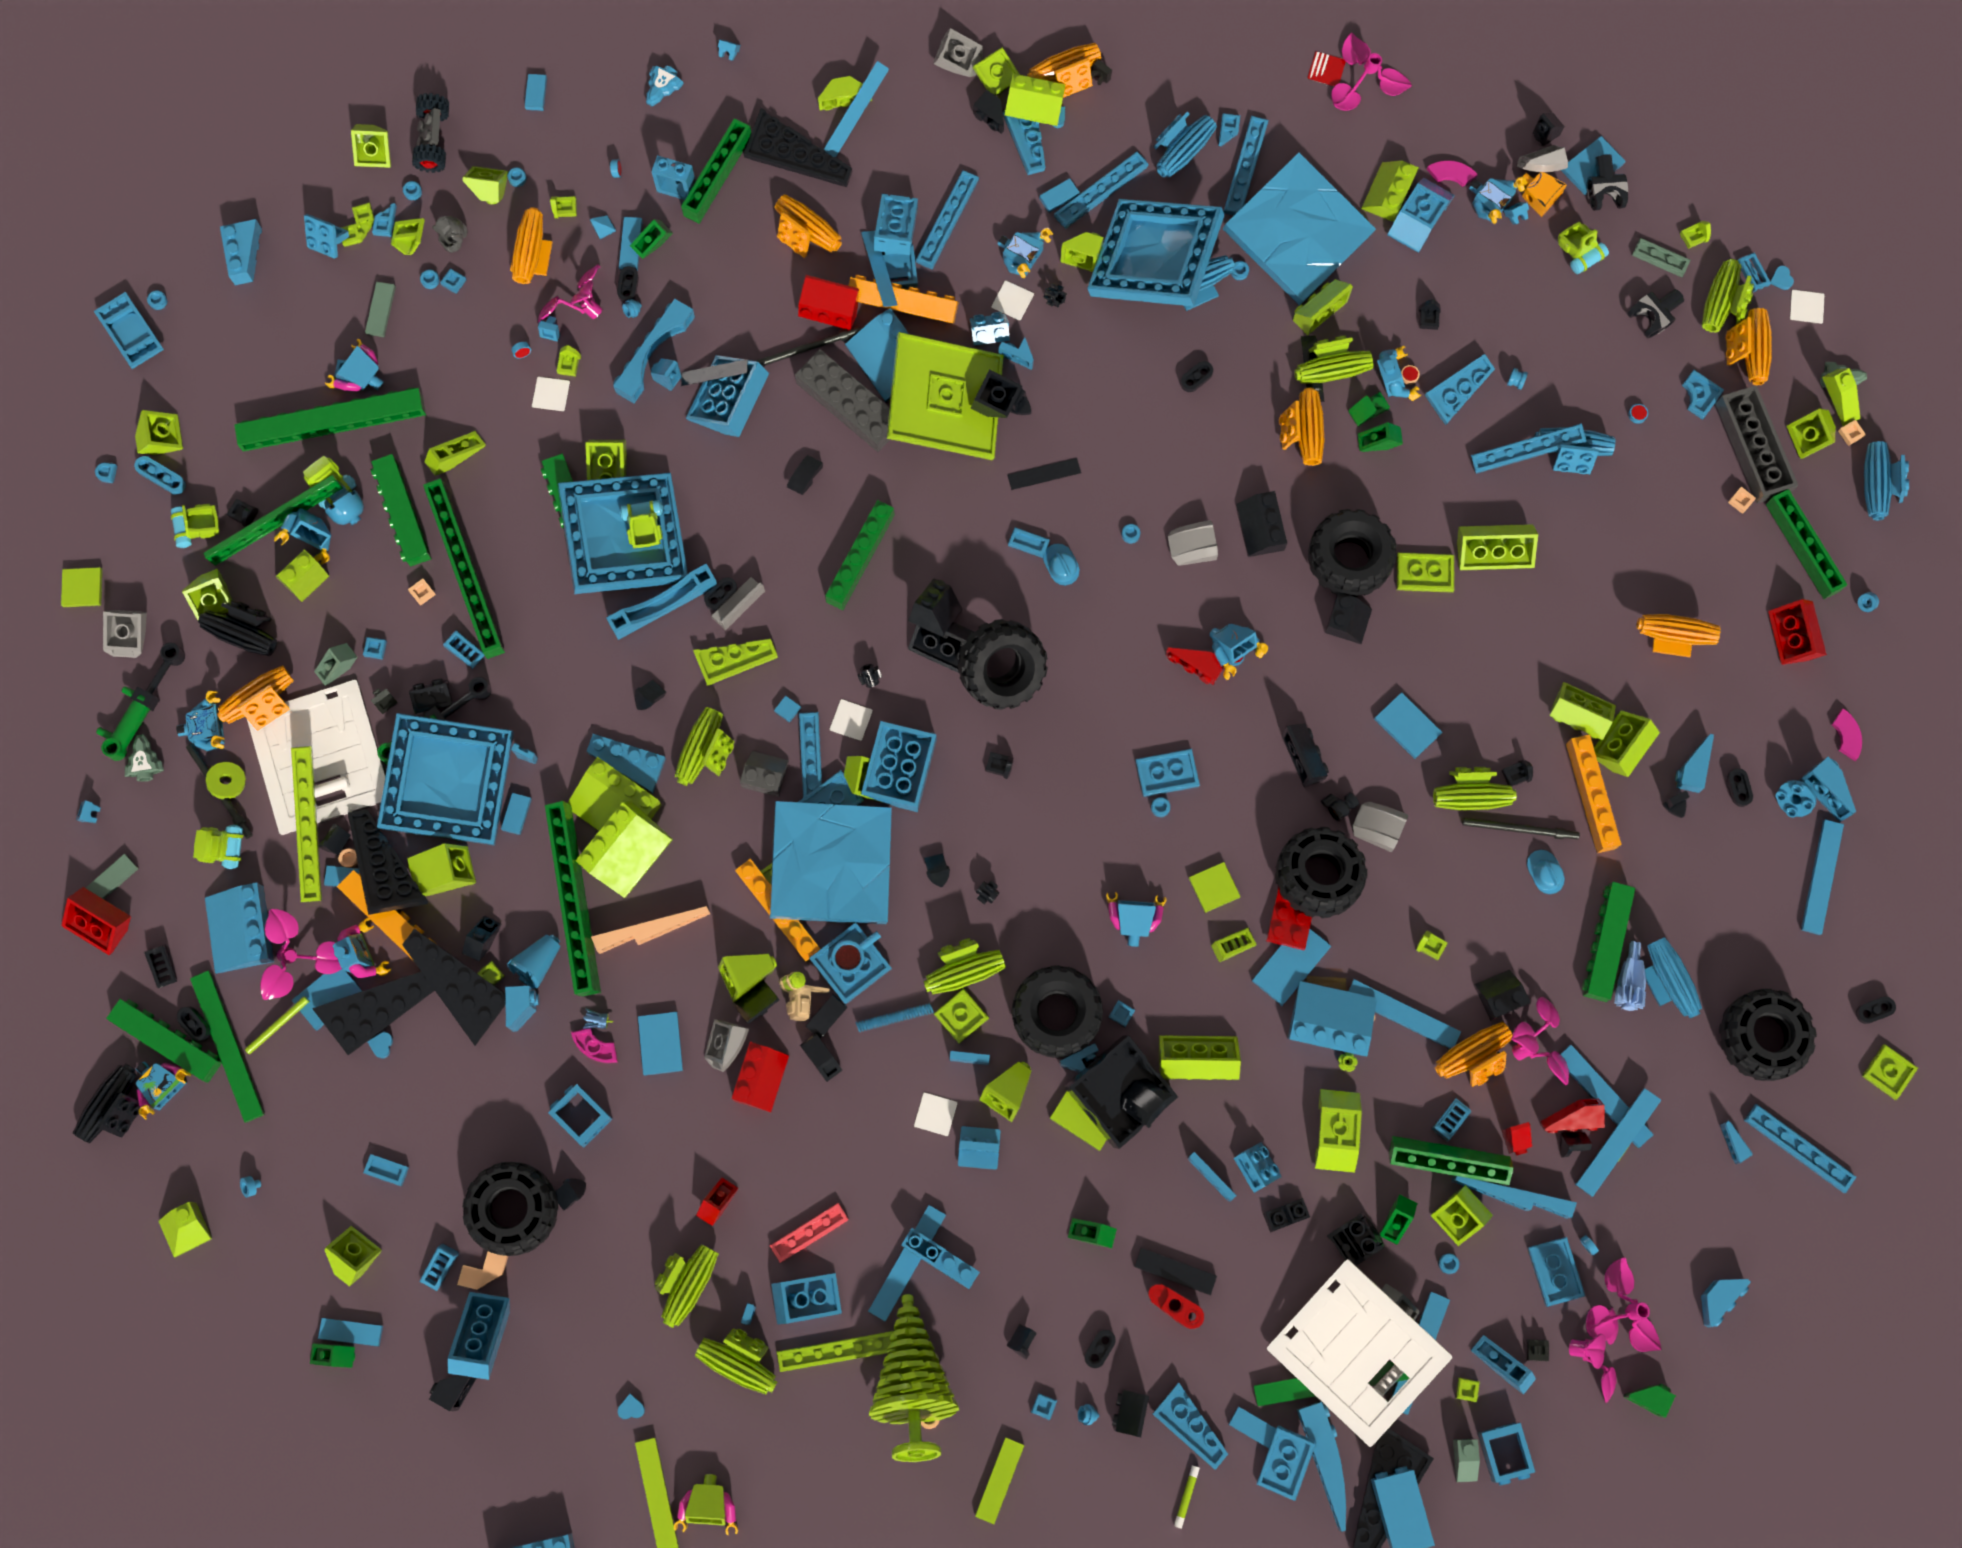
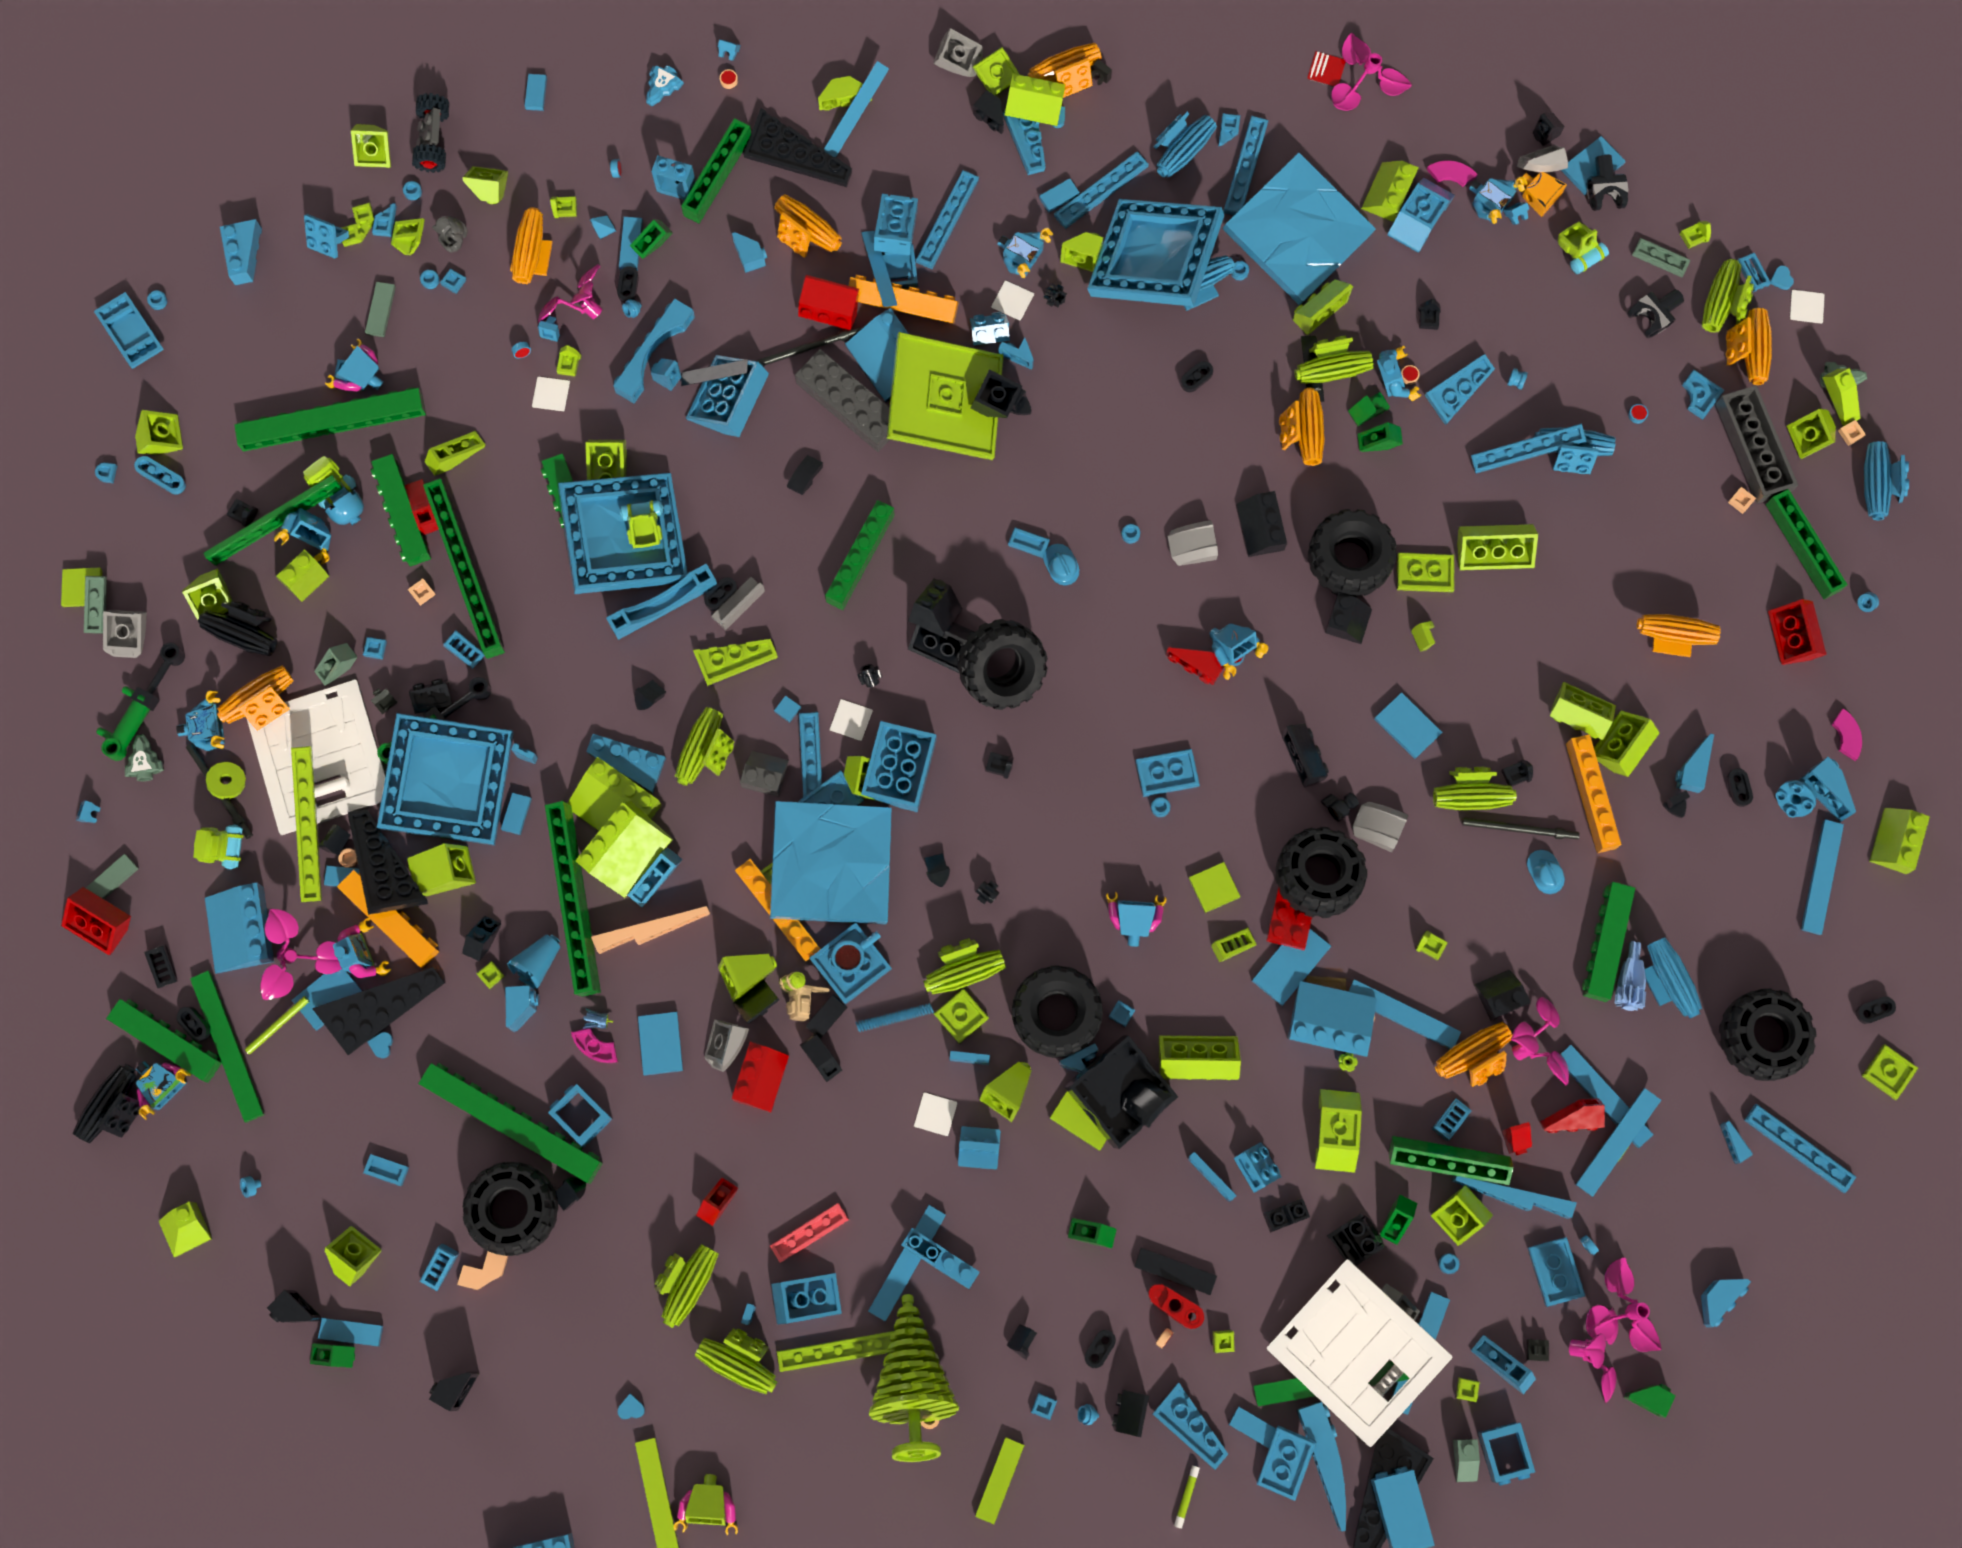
lime piece [170,504,219,548] -> none
black wing [402,929,506,1046] -> none
dark azure brick [447,1292,510,1380] -> none
dark azure tile [507,167,527,187] -> none
black sticker [1007,458,1081,490] -> none
black tile [1560,1132,1592,1158] -> none
none -> sand green tile [84,576,107,634]
none -> black slope [267,1289,323,1323]
none -> red slope [405,479,439,535]
none -> green brick [418,1063,603,1184]
none -> dark azure slope [627,848,683,907]
none -> tile [720,70,738,89]
none -> dark azure slope [732,232,767,273]
none -> light nougat tile [1156,1328,1174,1349]
none -> lime tile [1212,1330,1235,1353]
none -> lime tile [1411,621,1435,652]
none -> lime slope [1869,808,1930,874]

